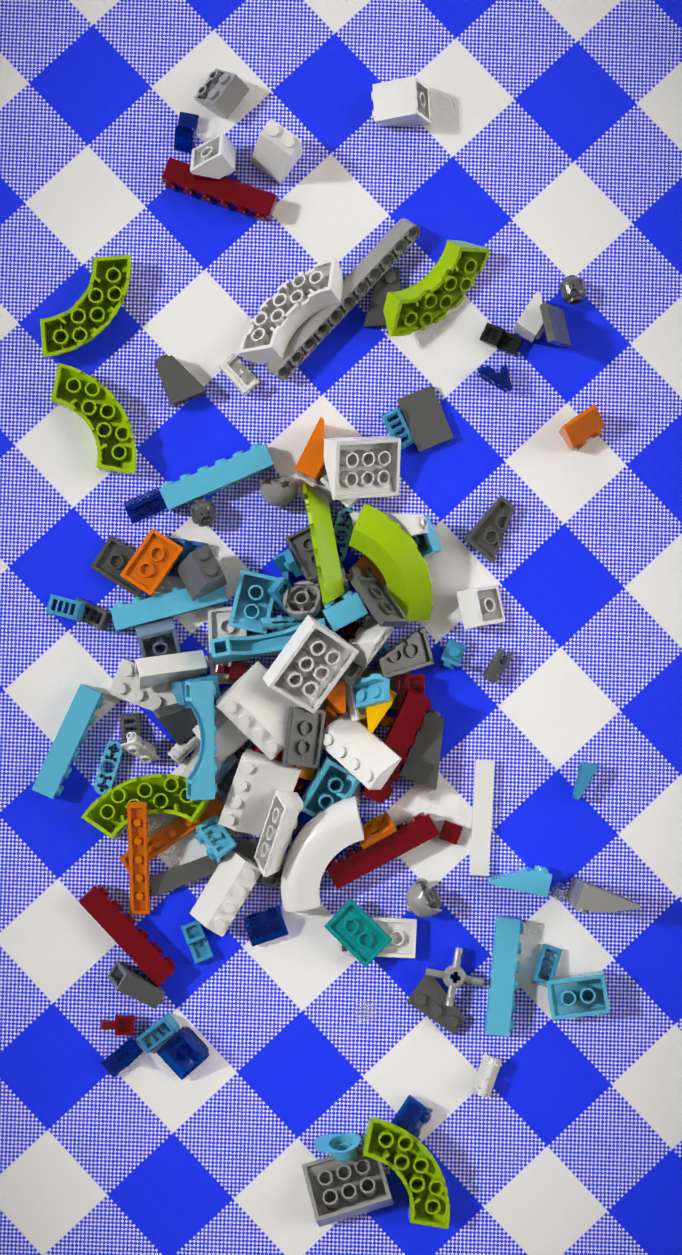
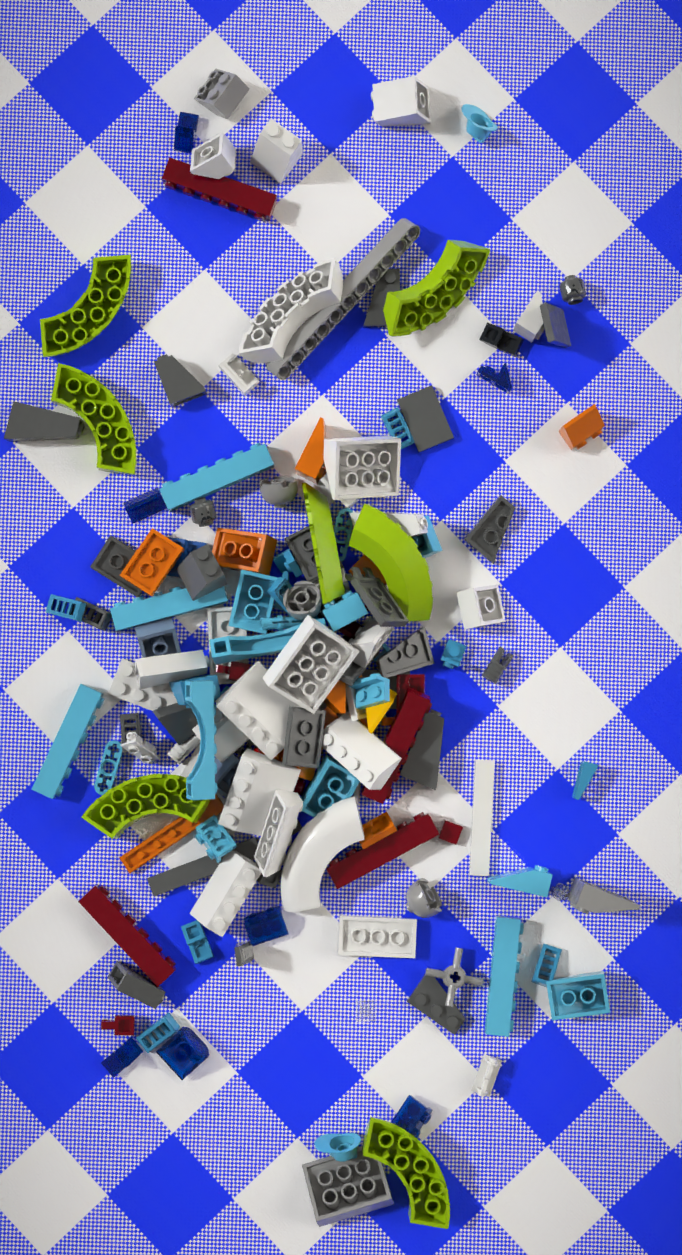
orange tile [127,802,150,915] -> none
teal tile [324,898,393,968] -> none
none -> dark grey slope [4,401,84,442]
none -> orange slope [212,528,277,576]
none -> dark grey slope [234,941,254,967]
none -> medium azure piece [461,104,498,143]

